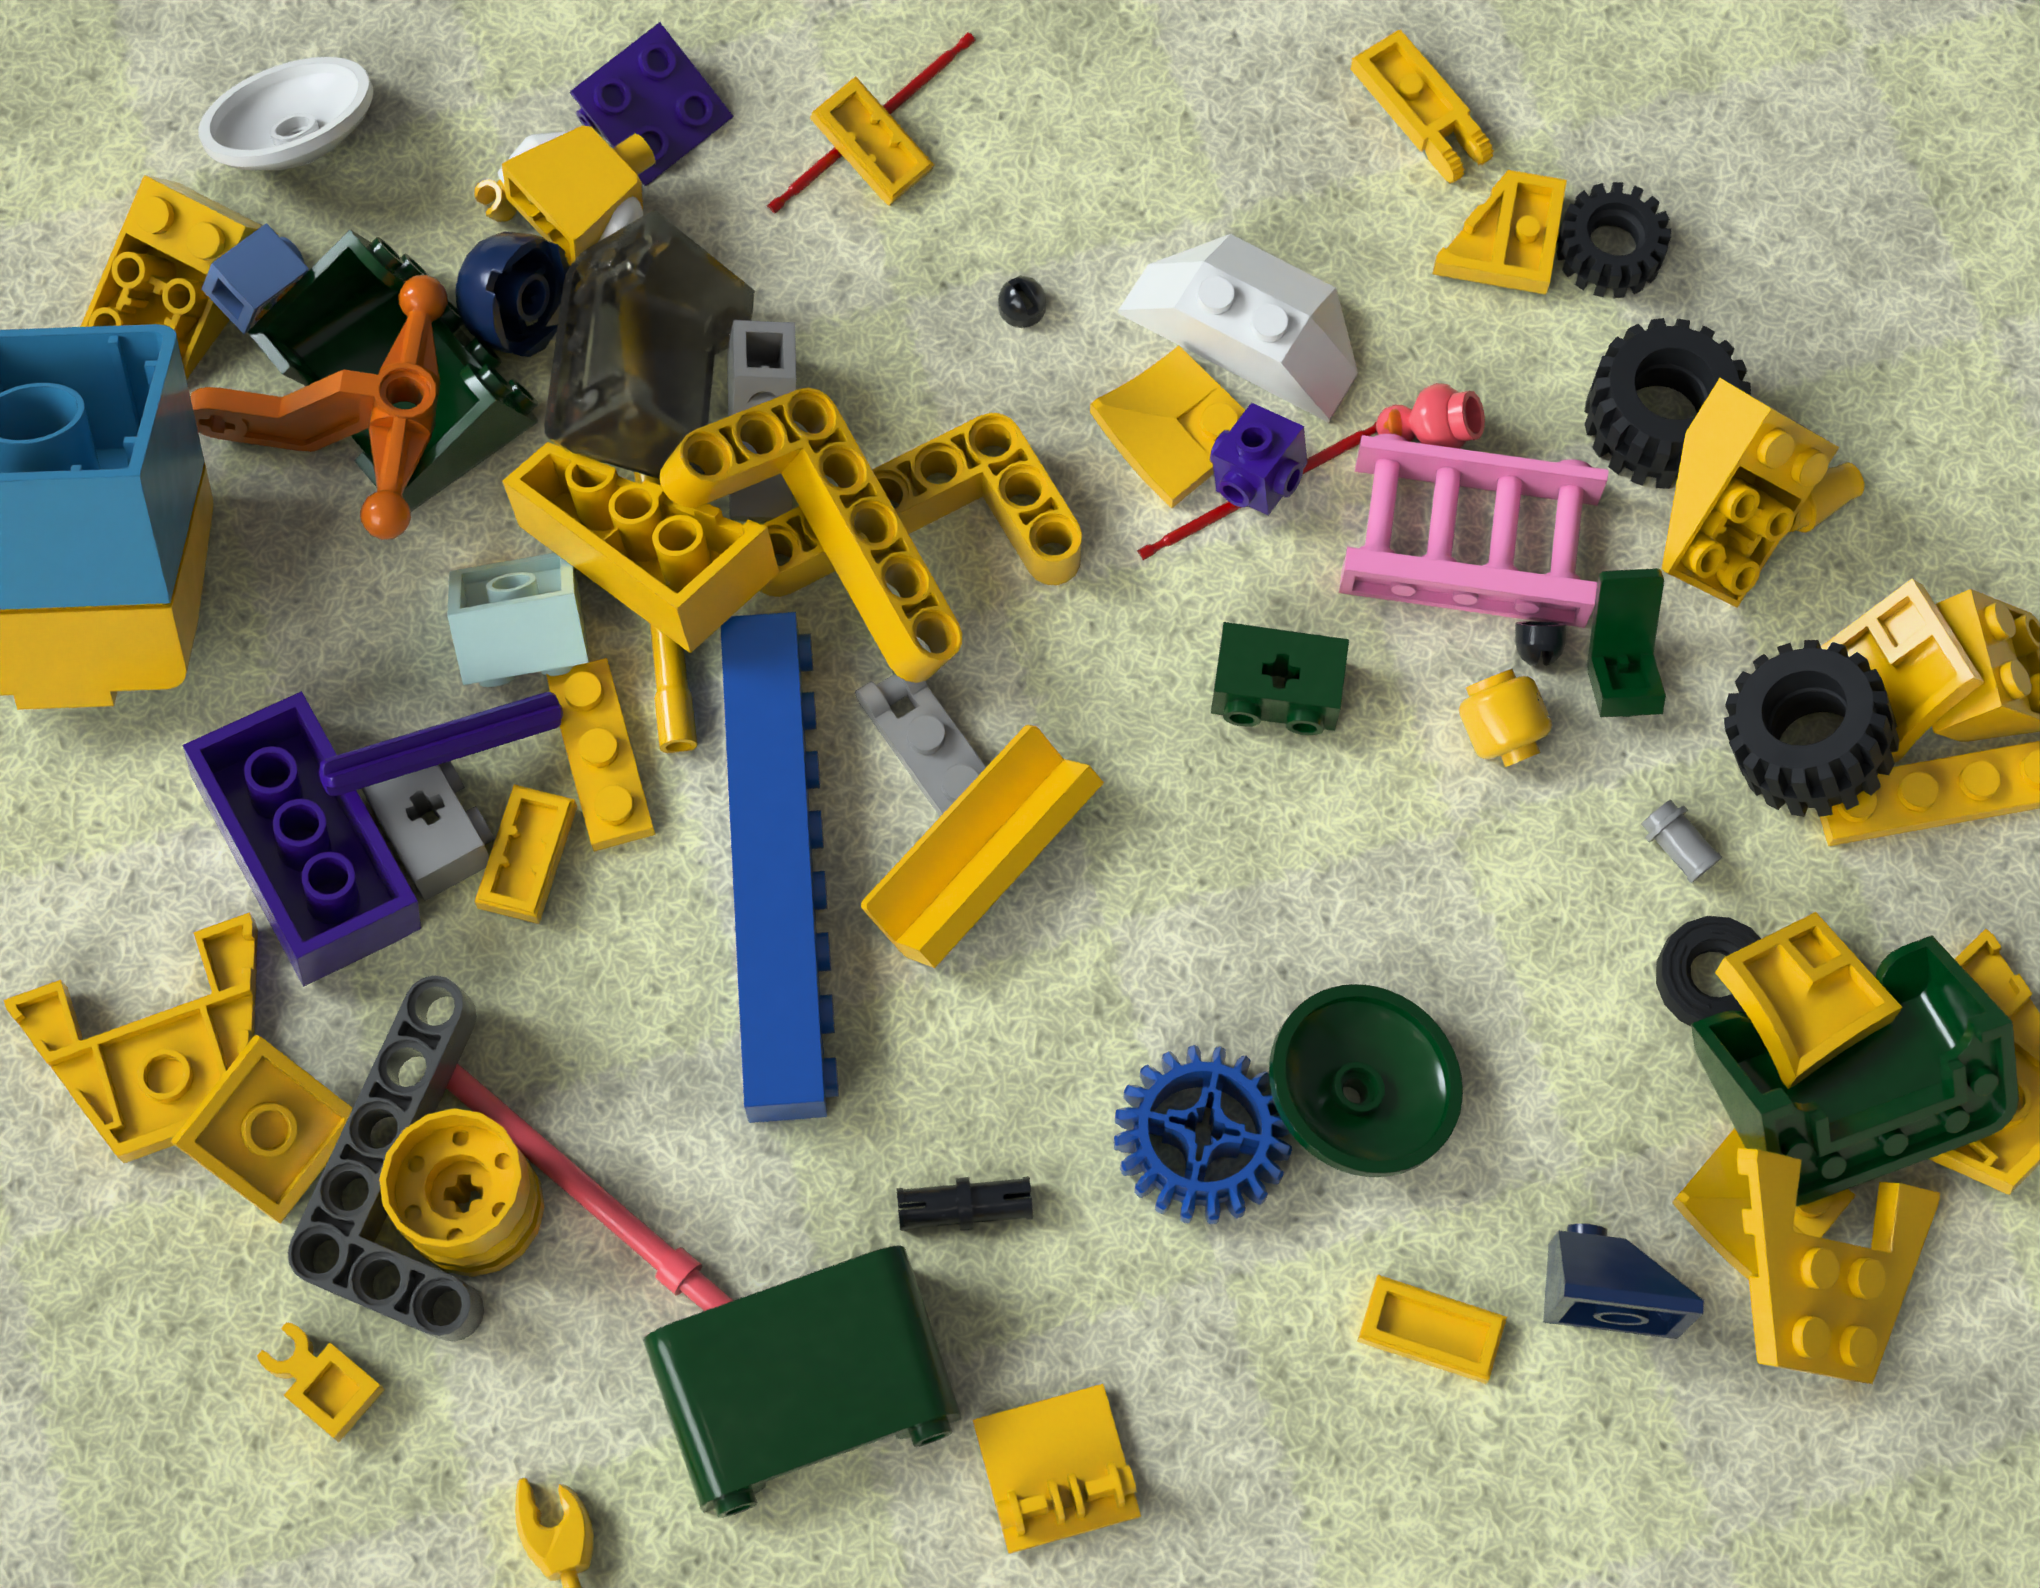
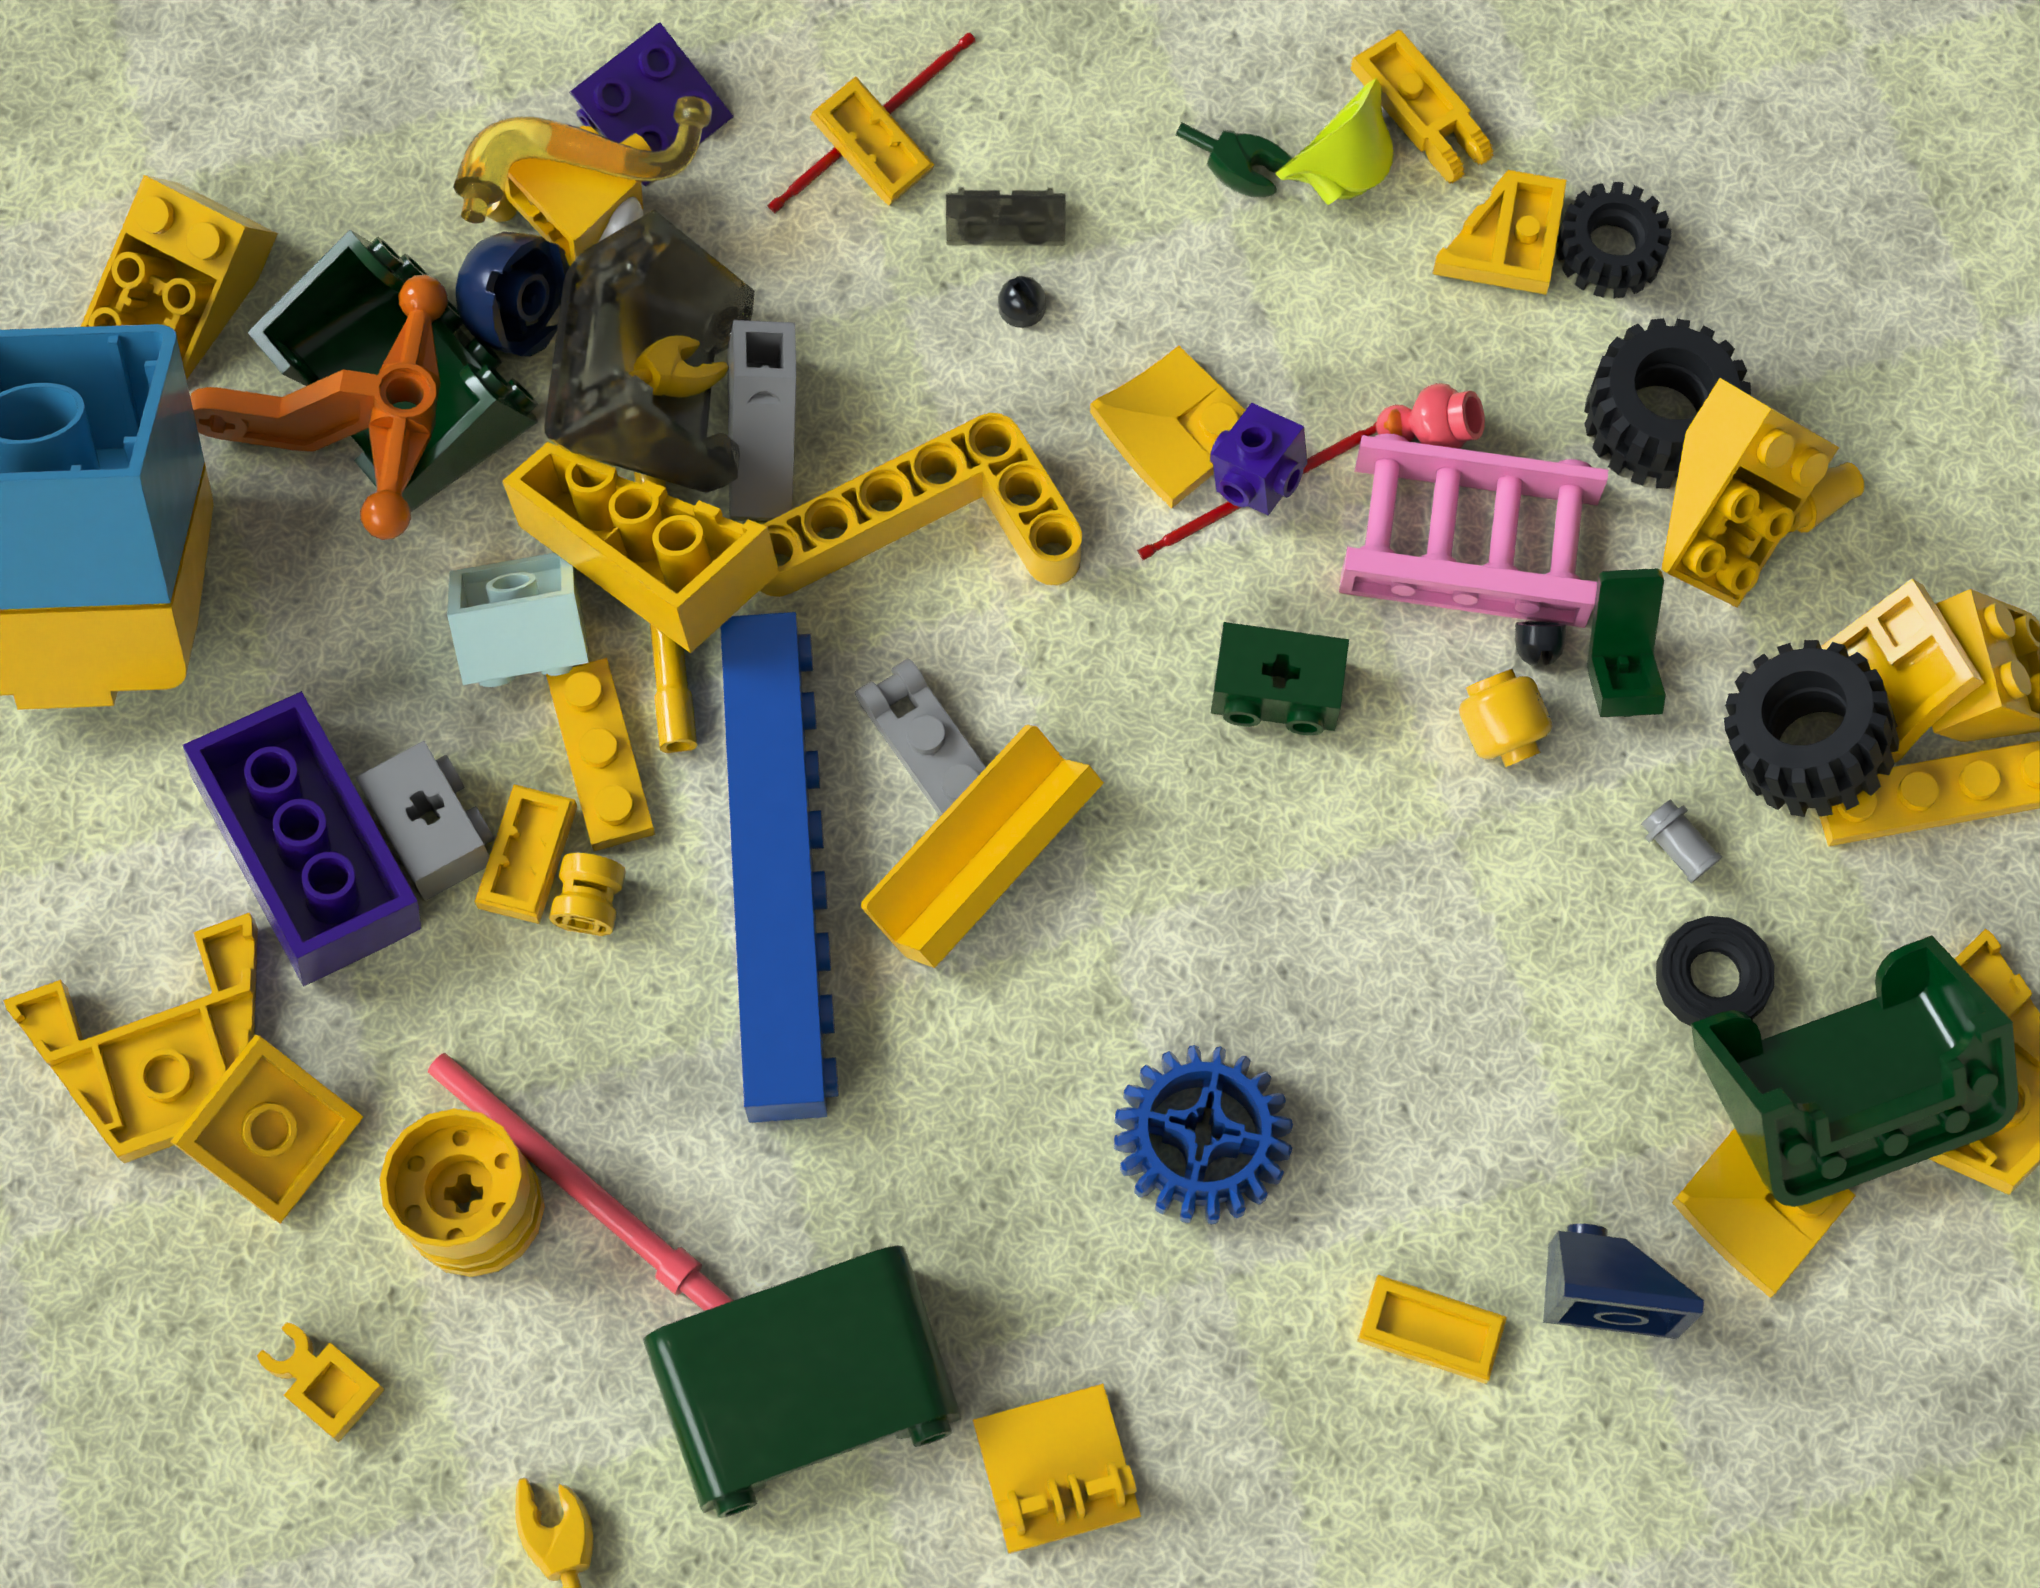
white dish [198,57,373,170] -> none
medium blue brick [201,223,309,334] -> none
dark grey beam [288,975,484,1342] -> none
dark purple axle [318,692,563,796] -> none
yellow beam [660,387,963,683] -> none
black pin [897,1176,1033,1231] -> none
white wedge [1118,234,1358,423] -> none
dark green dish [1269,984,1463,1177] -> none
yellow plate [1715,912,1903,1089] -> none
yellow wing [1737,1148,1940,1384] -> none
none -> clear yellow animal [453,96,712,224]
none -> yellow wheel [549,853,626,936]
none -> yellow hand [609,335,729,398]
none -> clear smoke hinge [946,187,1066,246]
none -> dark green hand [1176,122,1298,197]
none -> neon yellow hat [1275,78,1394,205]

